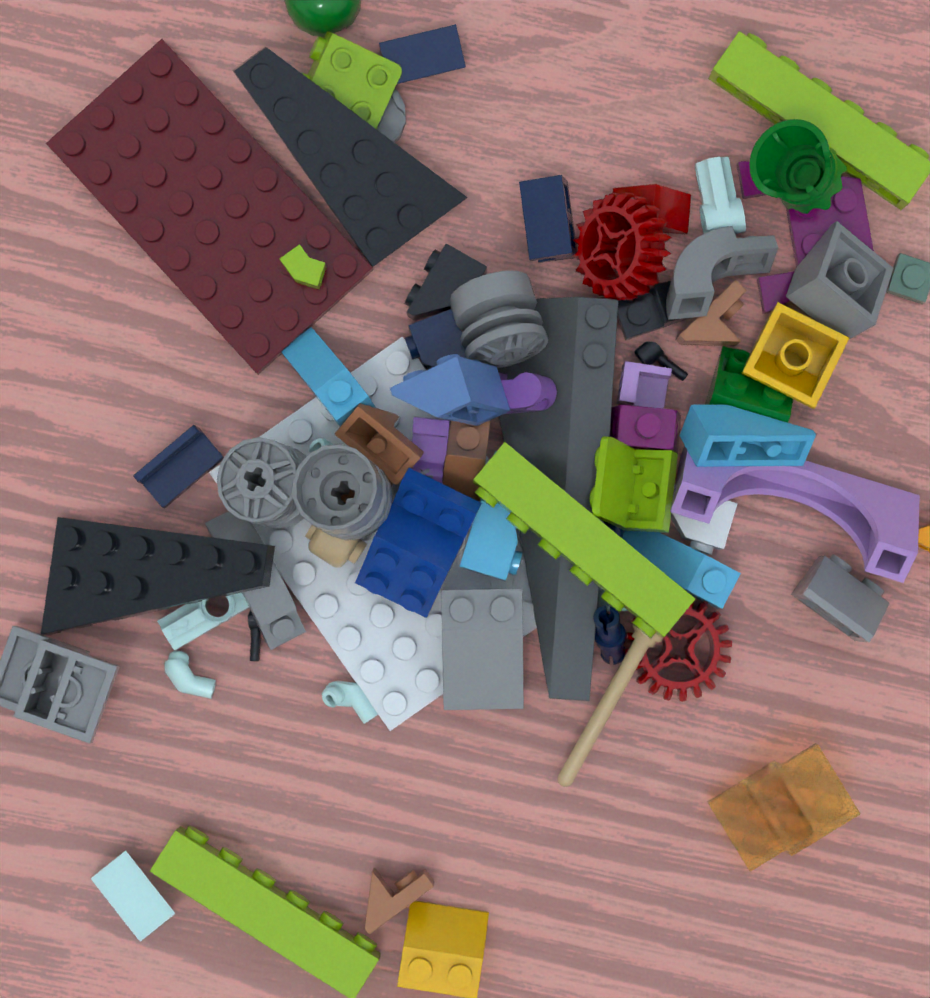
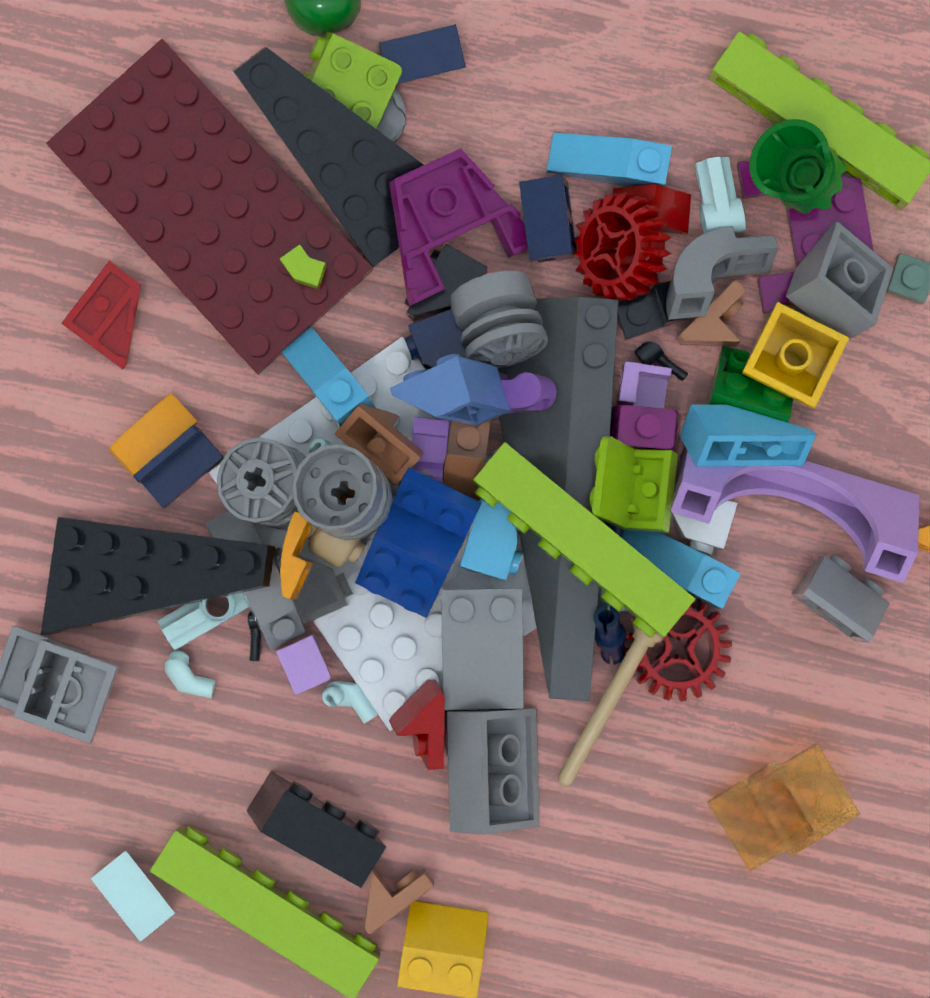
none -> red wing [61,261,141,370]
none -> light orange slope [108,393,198,476]
none -> black wedge [246,770,386,888]
none -> clear smoke slope [274,547,353,624]
none -> lavender panel [276,635,331,695]
none -> light orange slope [280,511,313,600]
none -> magenta wing [389,148,528,306]
none -> red slope [389,679,445,770]
none -> light grey slope [447,708,540,834]
none -> medium azure slope [546,133,672,187]

